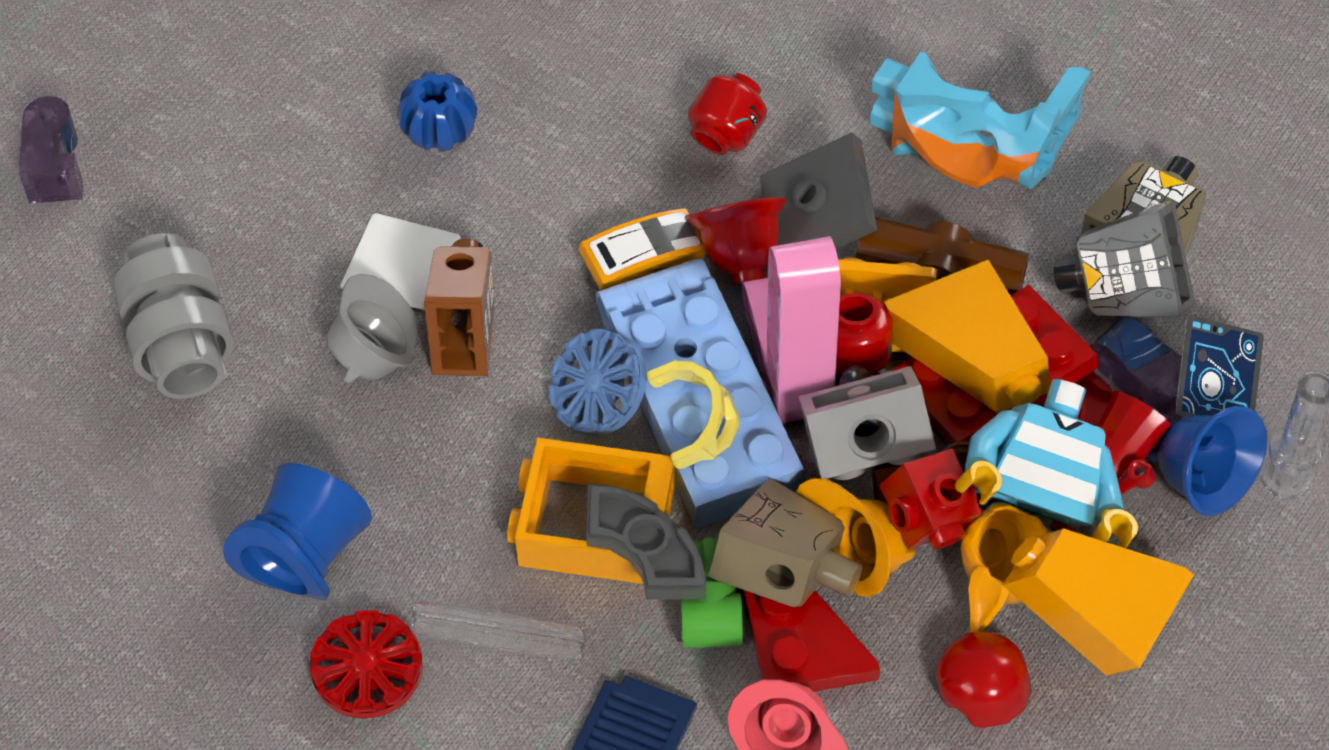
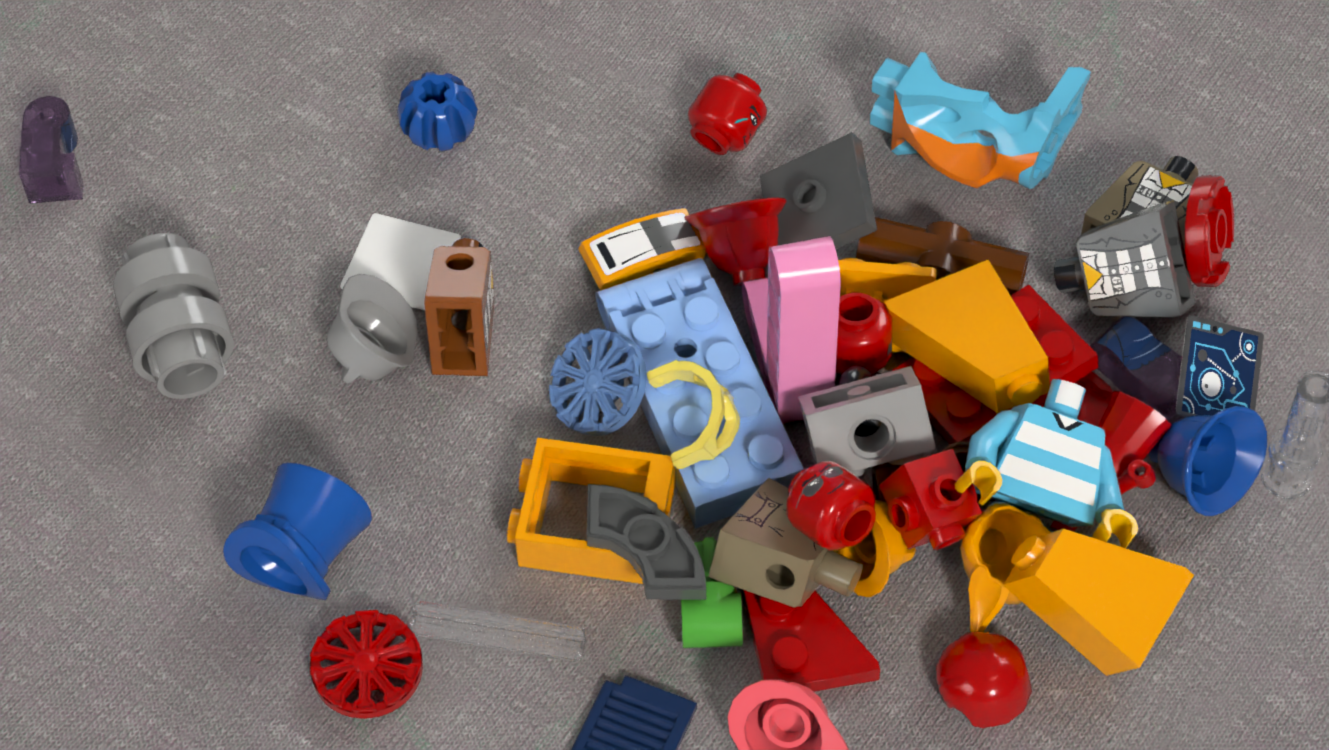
none -> red head [786,461,876,551]
none -> red tile [1185,175,1234,287]

